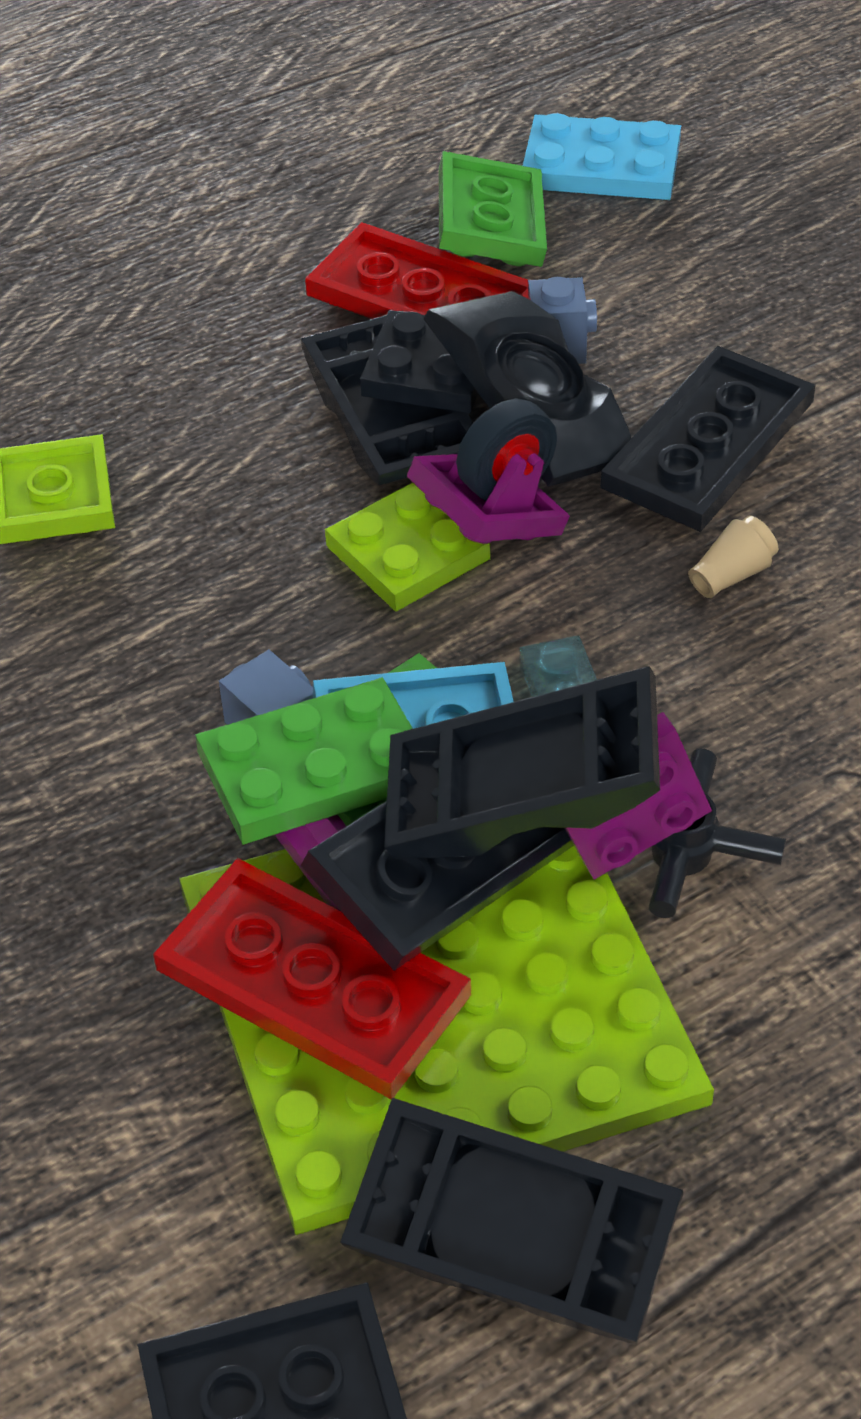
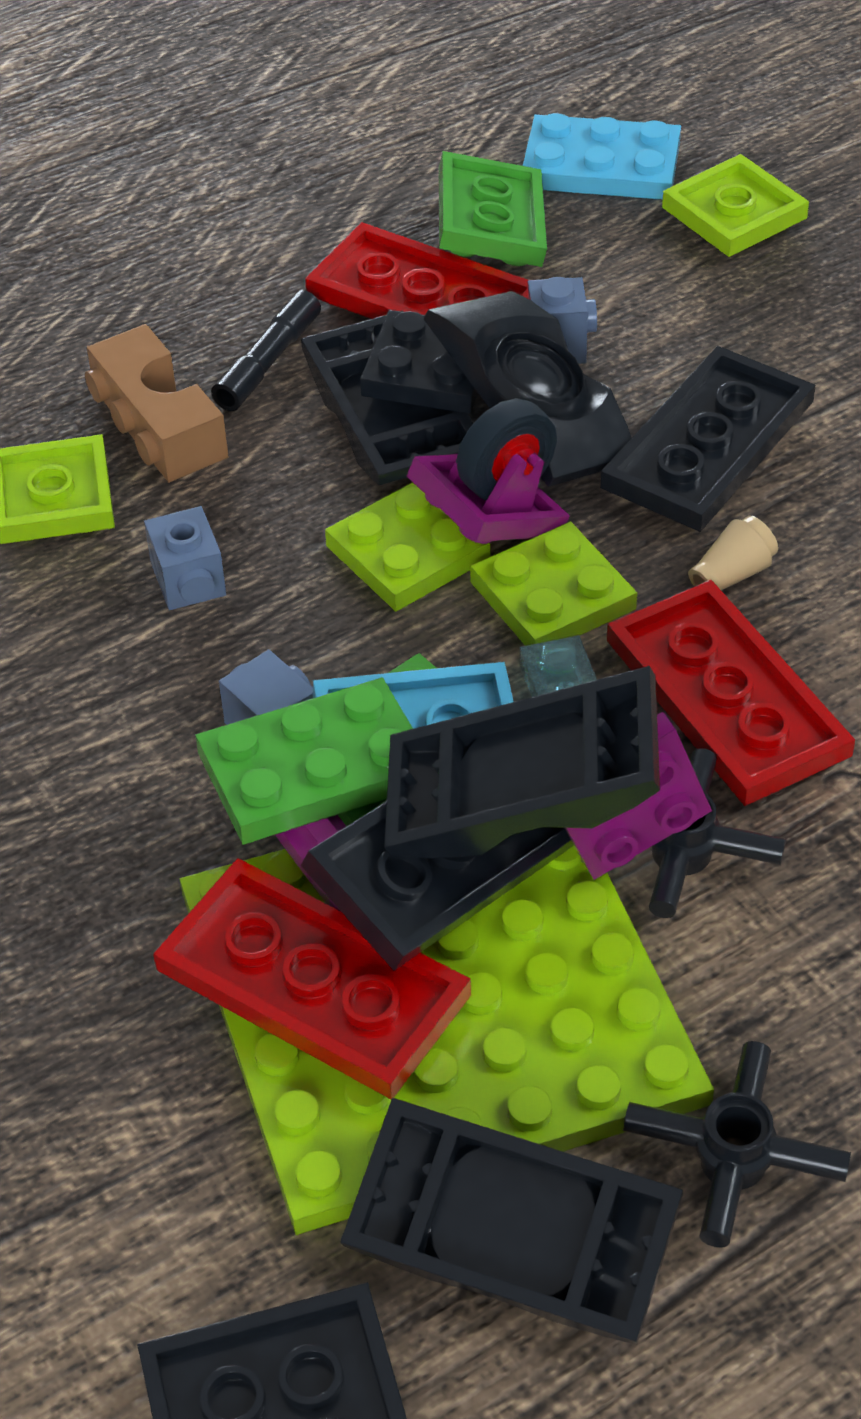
none -> medium nougat arch [85,324,229,483]
none -> sand blue brick [144,506,226,610]
none -> black piece [211,290,321,411]
none -> lime plate [470,521,637,656]
none -> red plate [607,580,855,806]
none -> black bar [623,1041,851,1248]
none -> lime plate [662,154,809,257]

